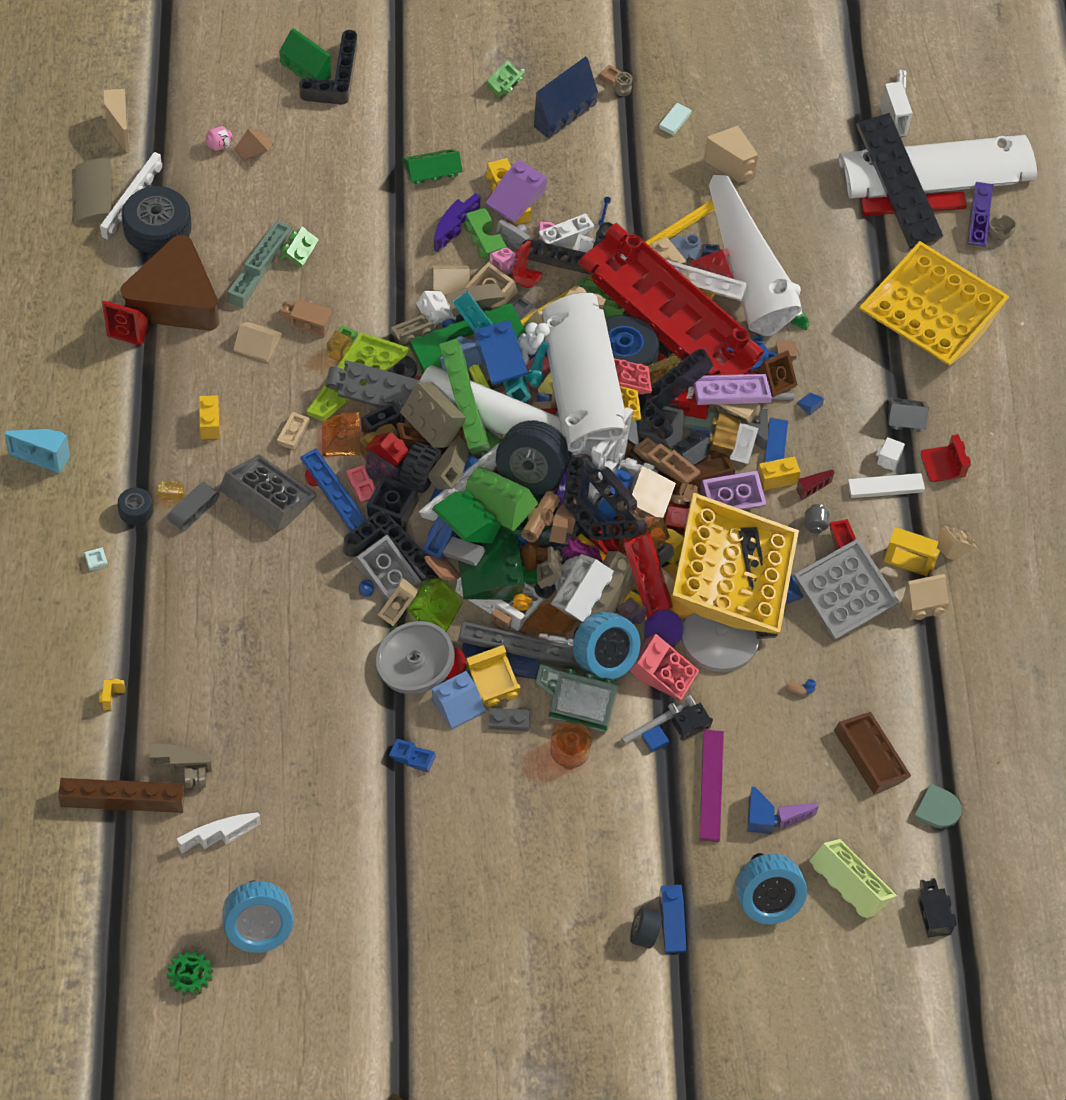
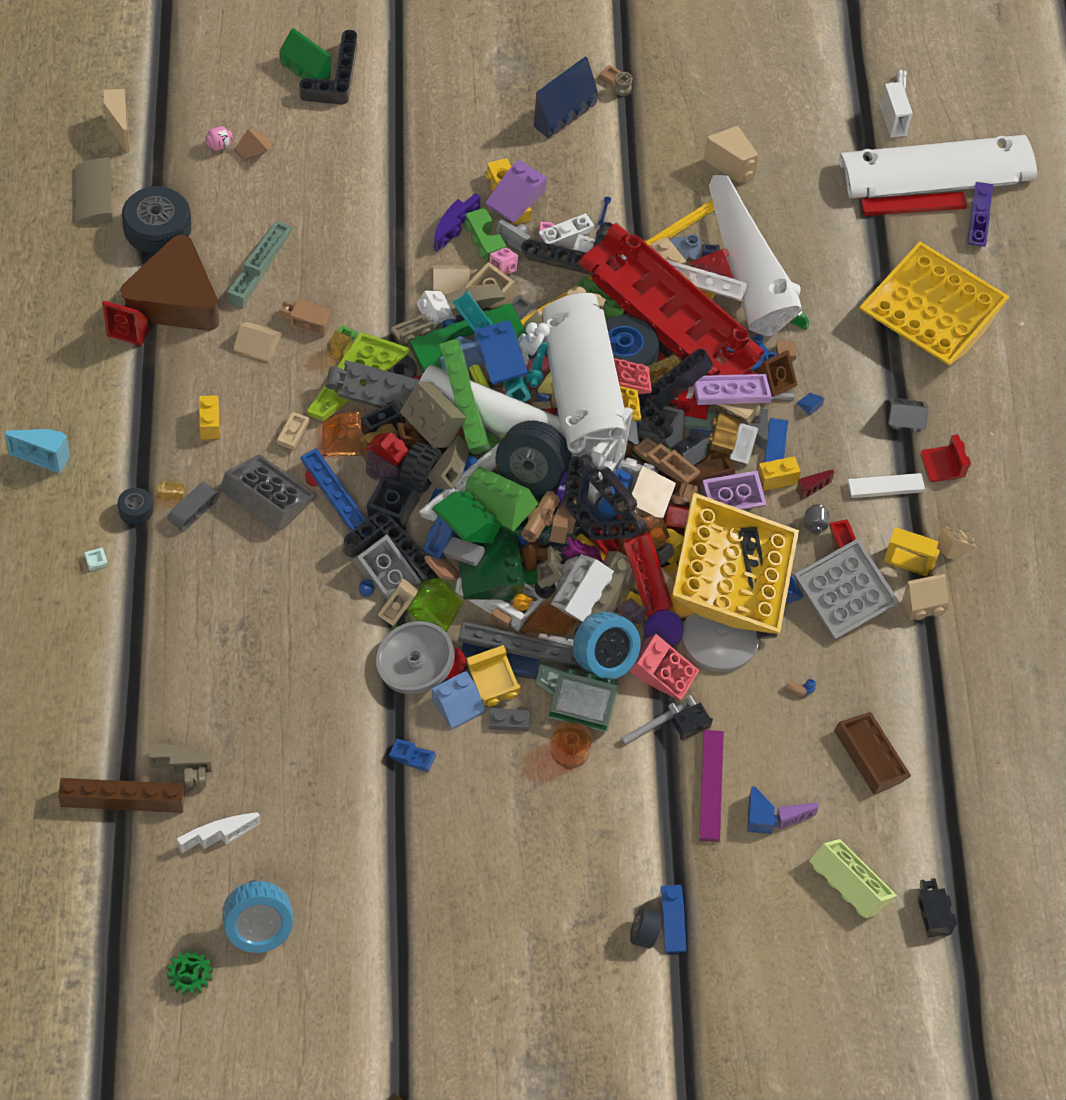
yellow bracket [99,678,125,711] -> none
white plate [100,152,162,240] -> none
bracket [279,227,319,268] -> none
coral slope [345,465,375,503] -> none
green slope [402,149,463,184] -> none
bright green bracket [485,60,525,97] -> none
red bracket [511,241,543,288] -> none
blue tile [642,726,669,752] -> none
light aqua tile [659,103,692,136] -> none
dark azure wheel [735,853,807,924] -> none
black plate [856,113,943,249] -> none
white brick [876,437,905,471] -> none
sand green tile [914,783,961,829] -> none
dark tan hair [988,215,1016,240] -> none

